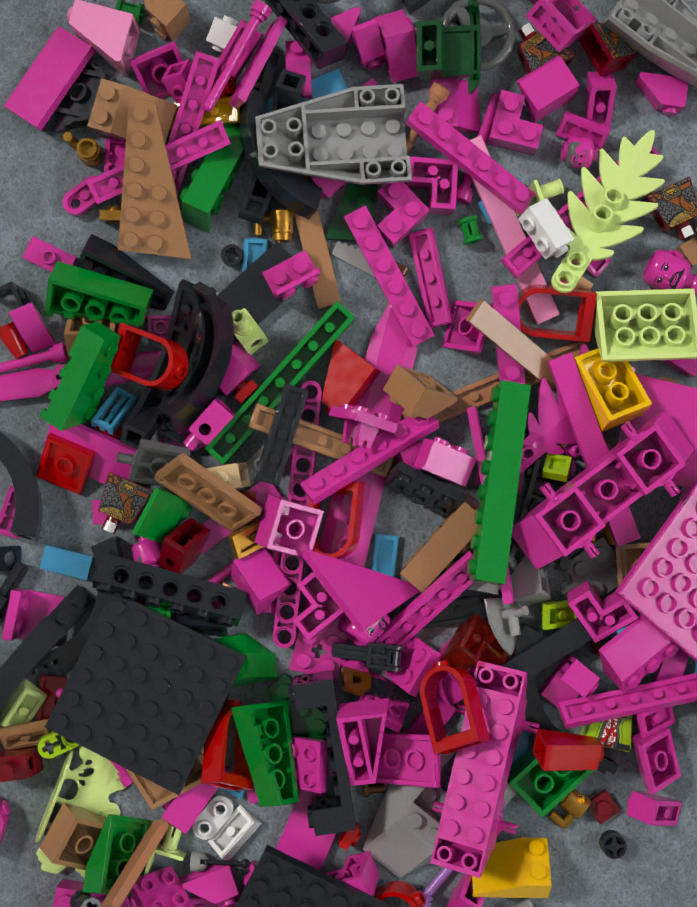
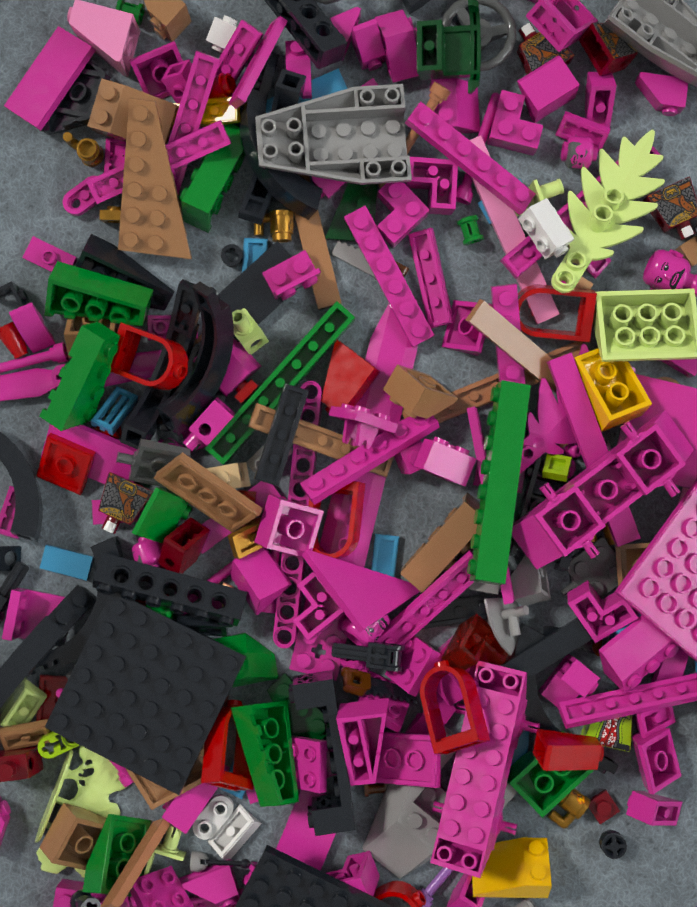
dark pink piece [203,0,272,111] -> none
red plate [338,821,361,851] -> none
black plate [382,461,466,517] -> none
lime slope [541,600,577,630] -> none

